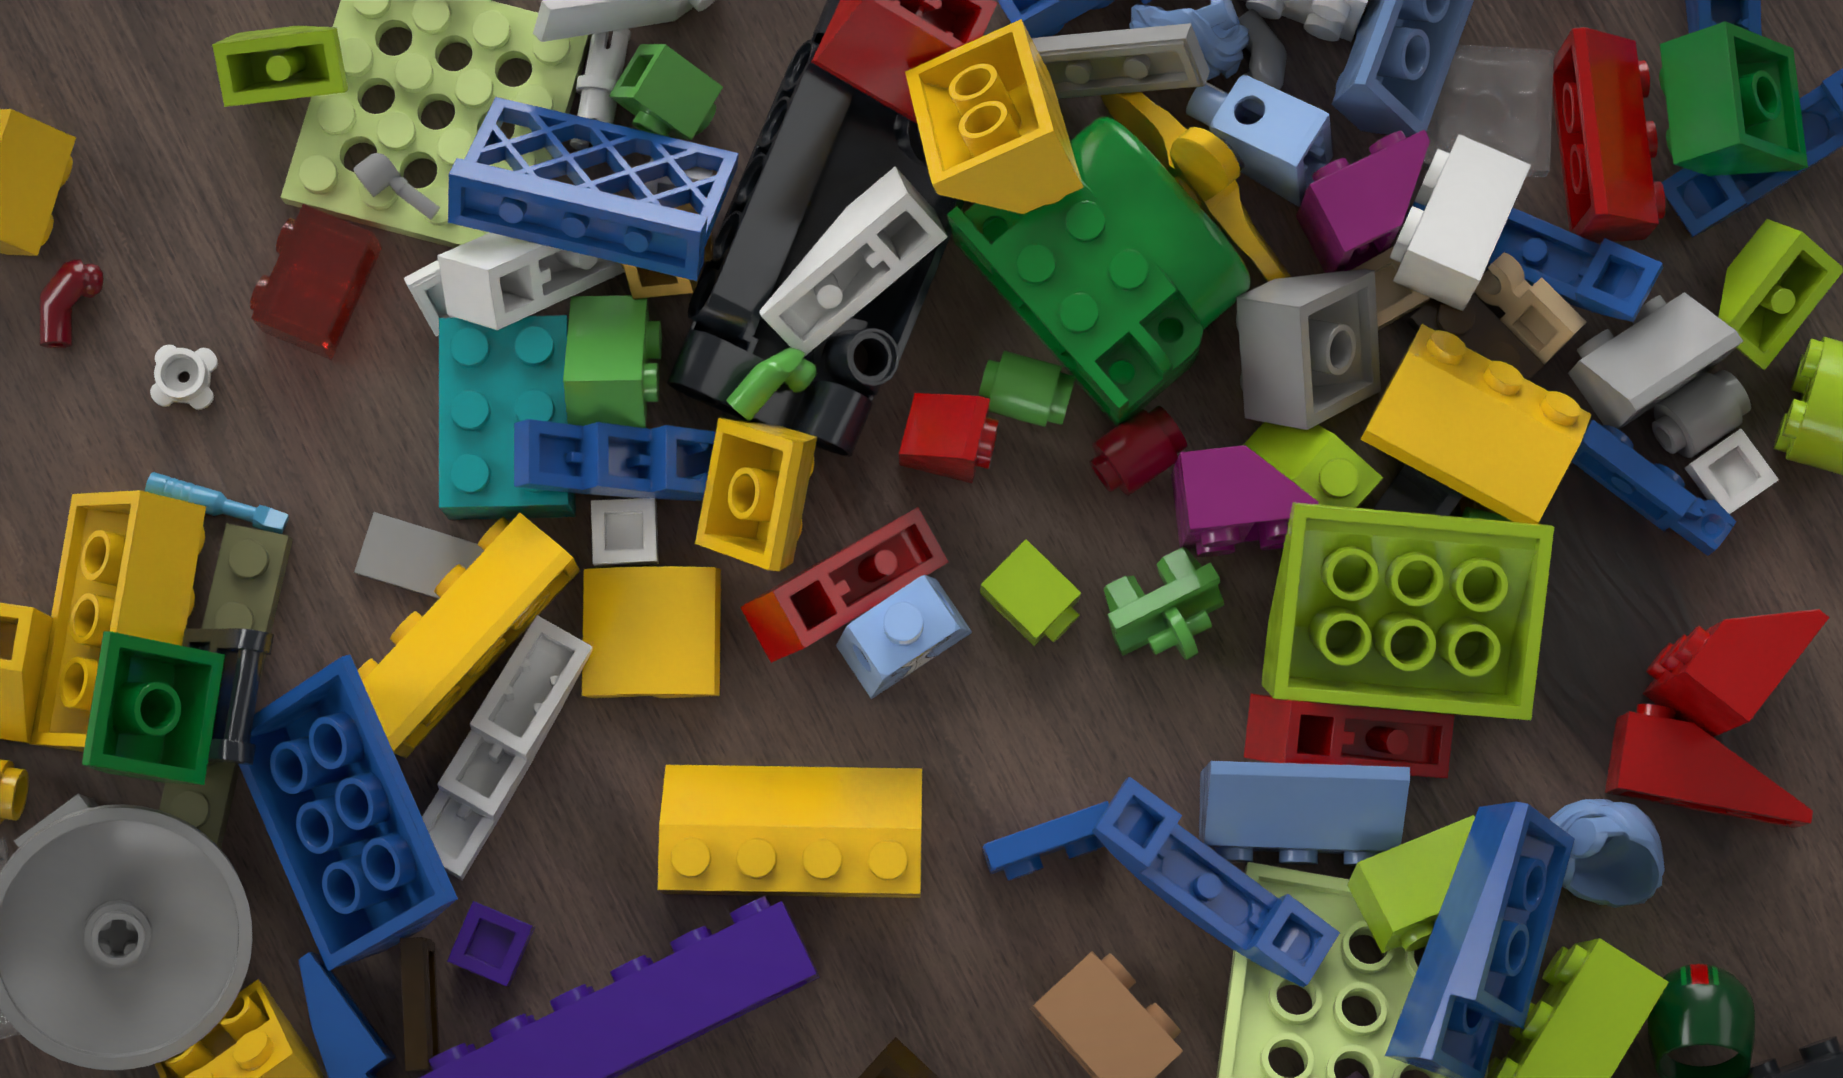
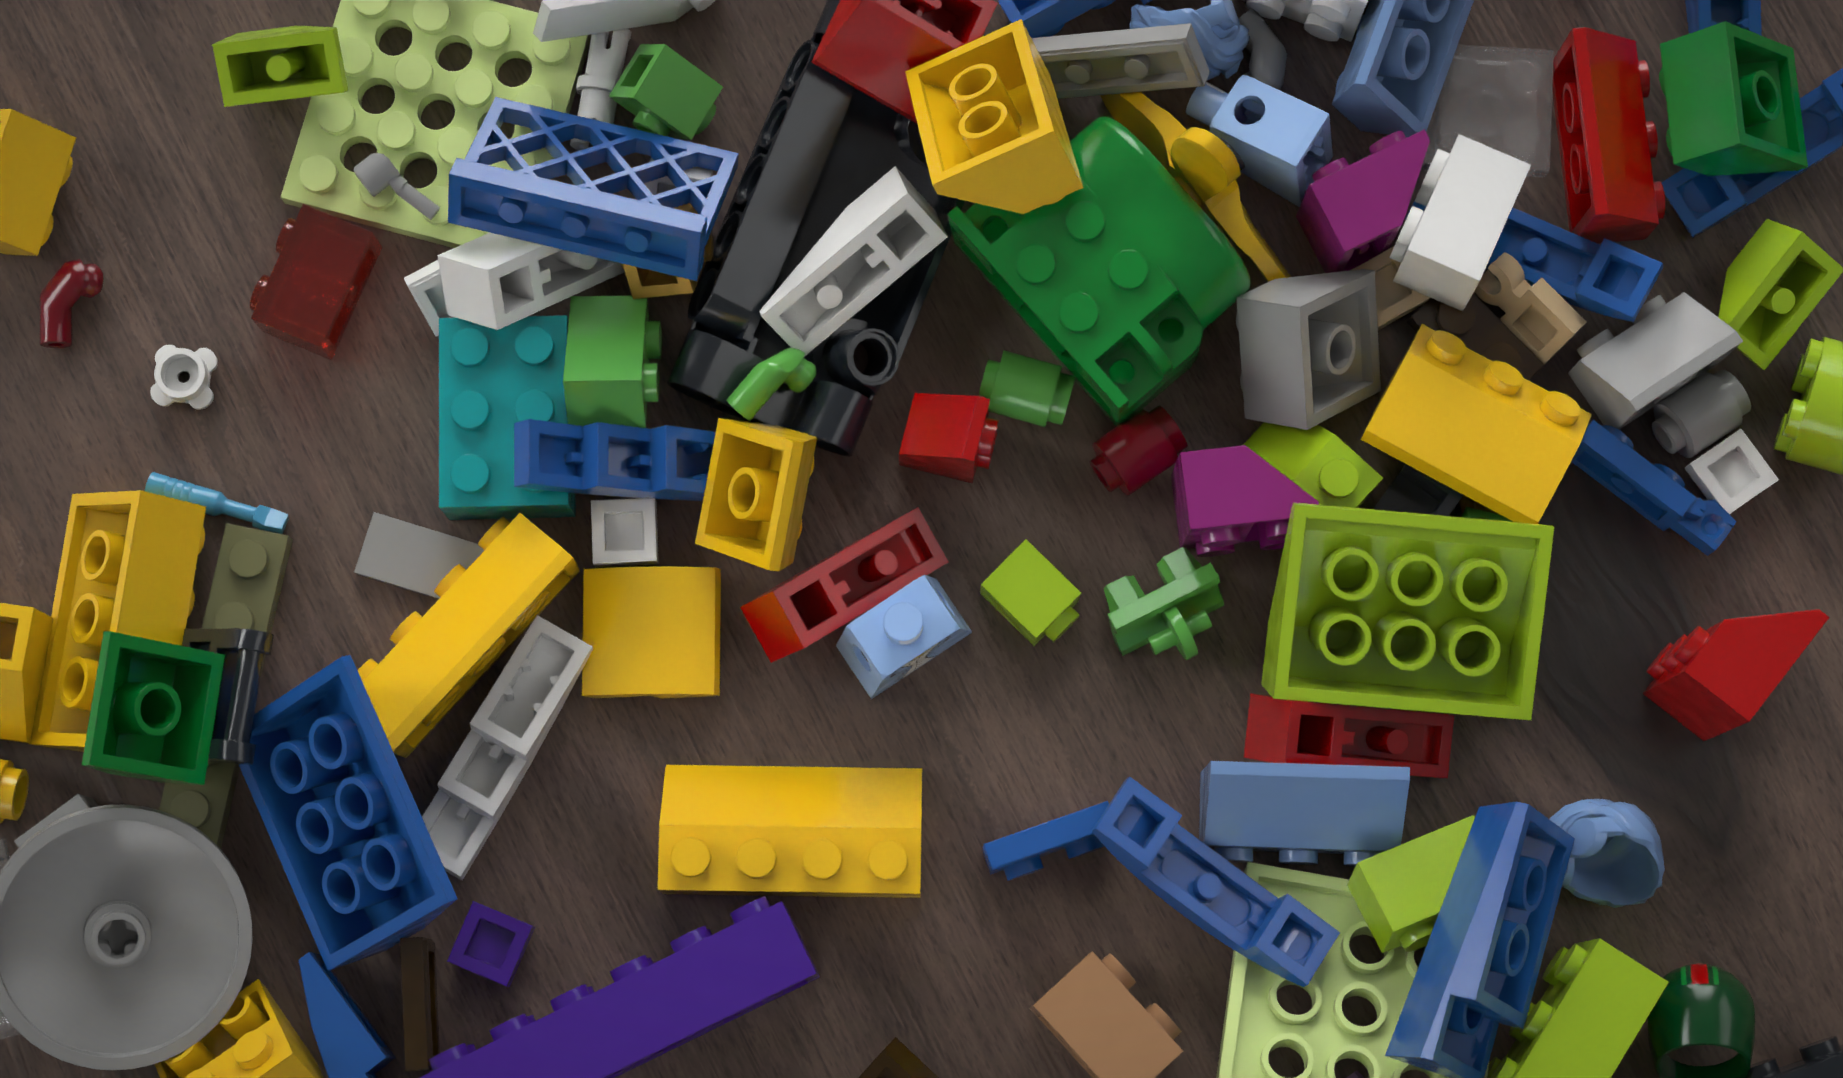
red slope [1605,704,1813,828] -> none

